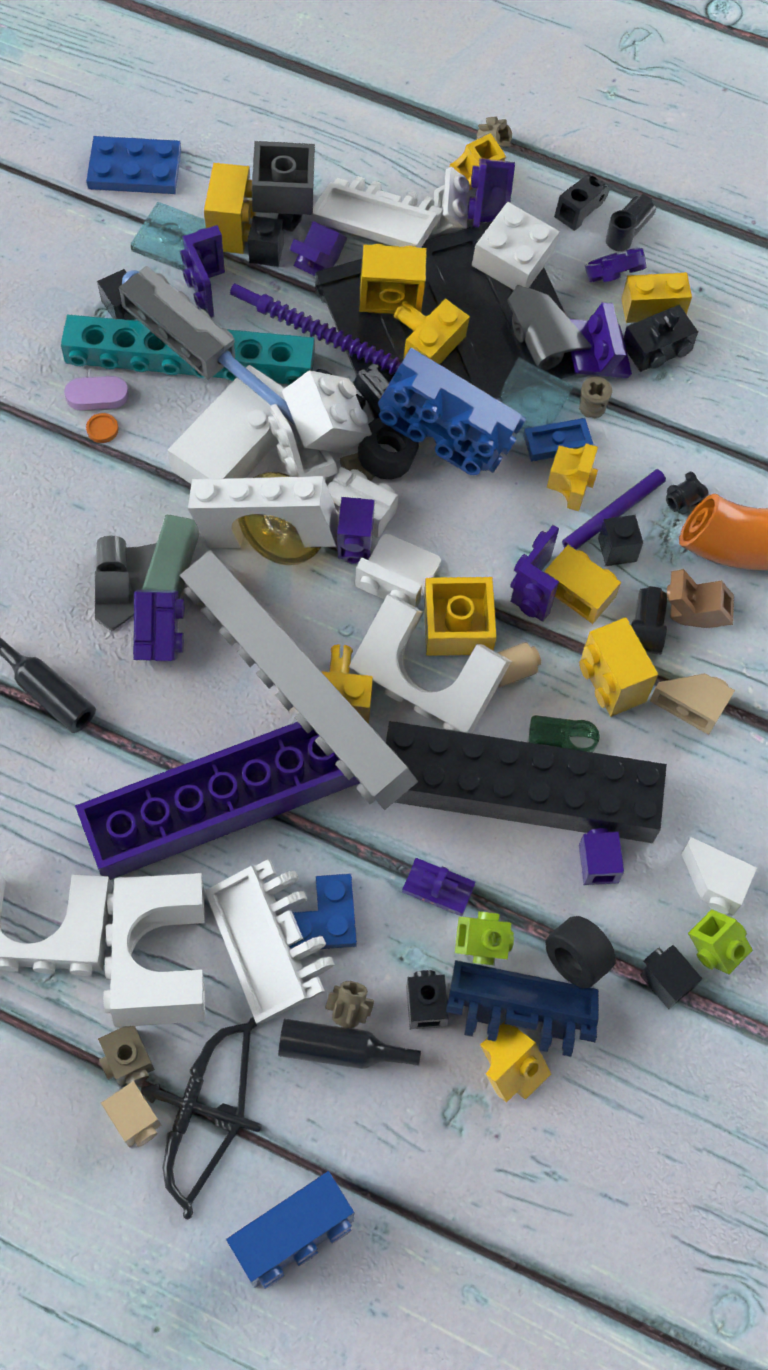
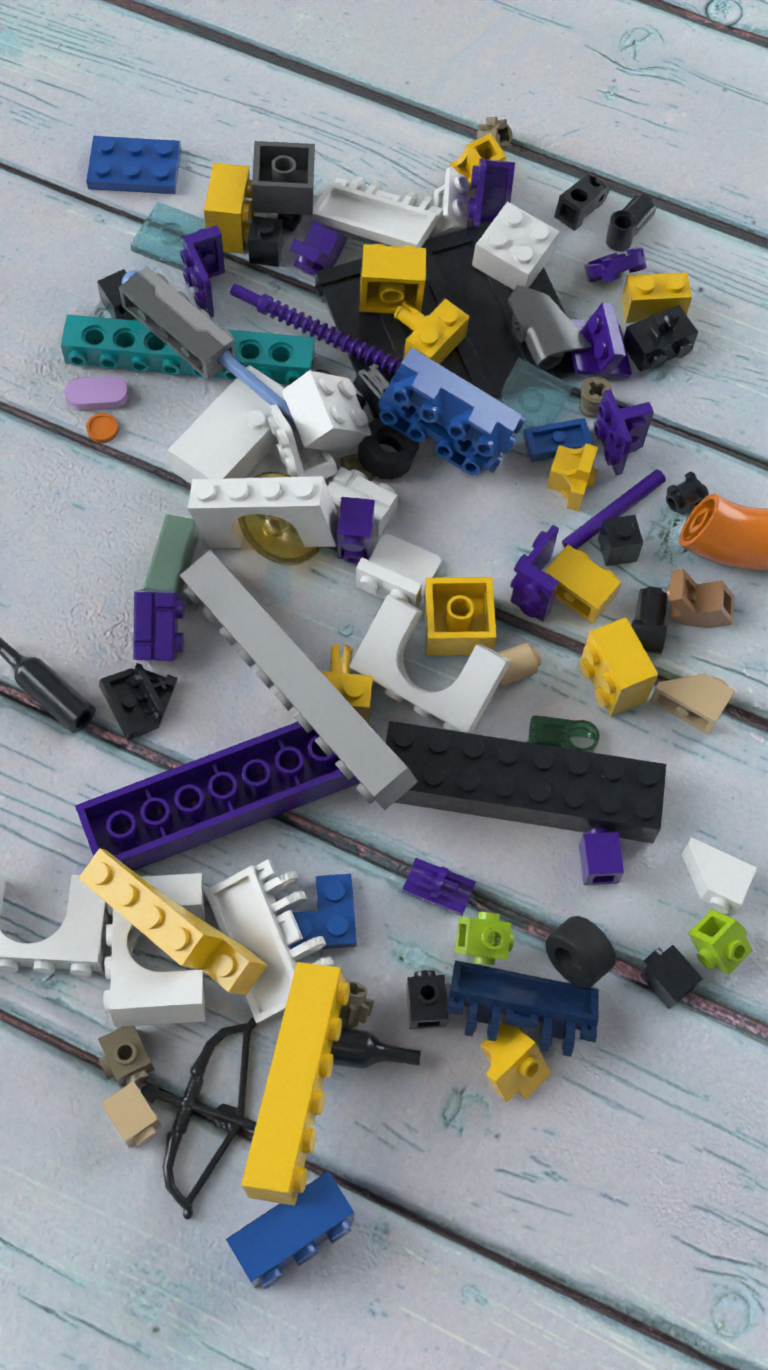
dark grey panel [95,535,157,631] -> none
none -> yellow arch [78,848,267,995]
none -> black slope [99,663,178,741]
none -> yellow brick [241,962,350,1206]
none -> dark purple bracket [593,389,654,475]

